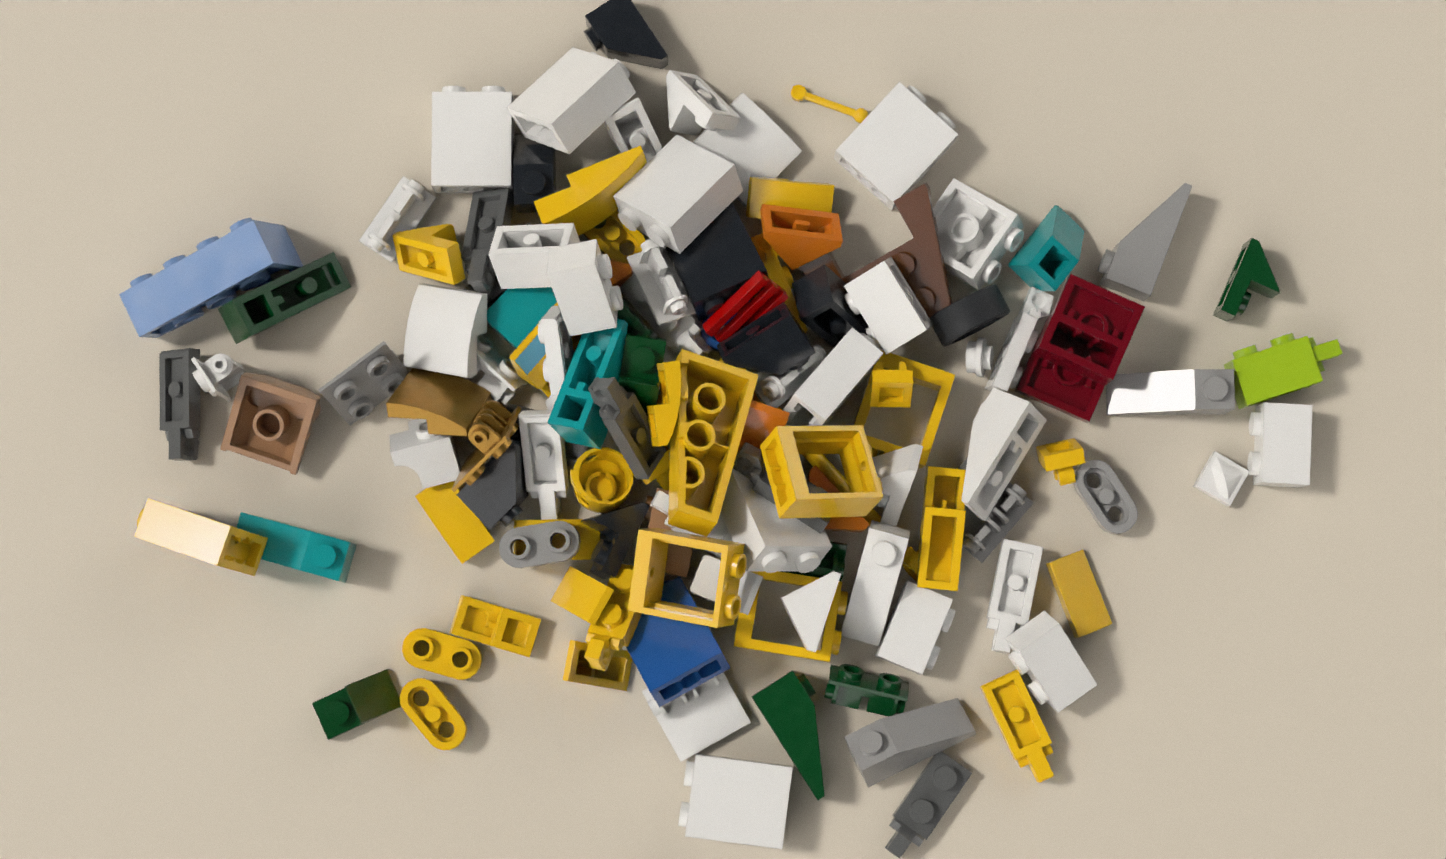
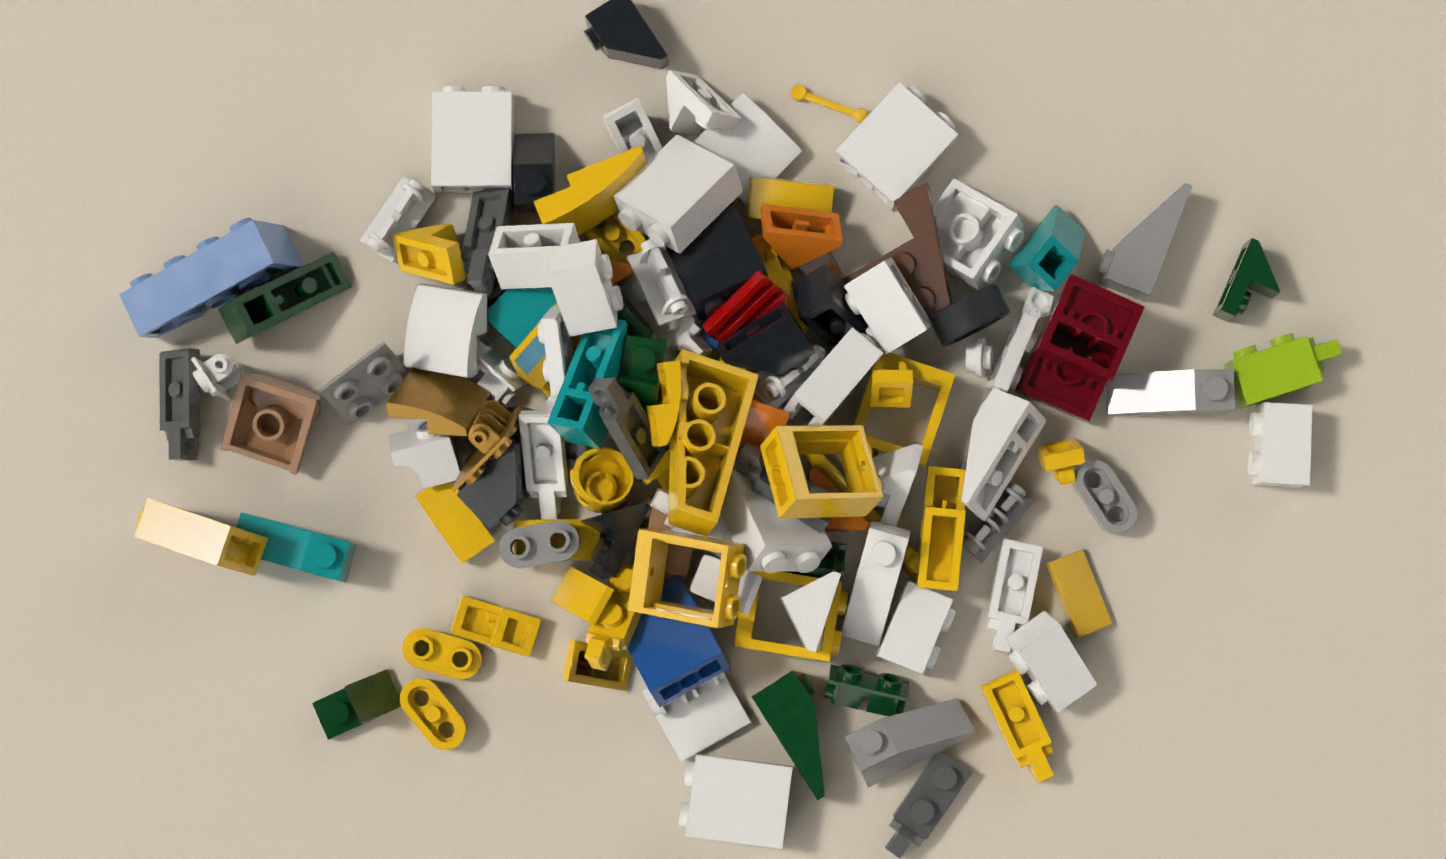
white brick [507,47,636,154] -> none
white tile [1193,451,1249,506] -> none

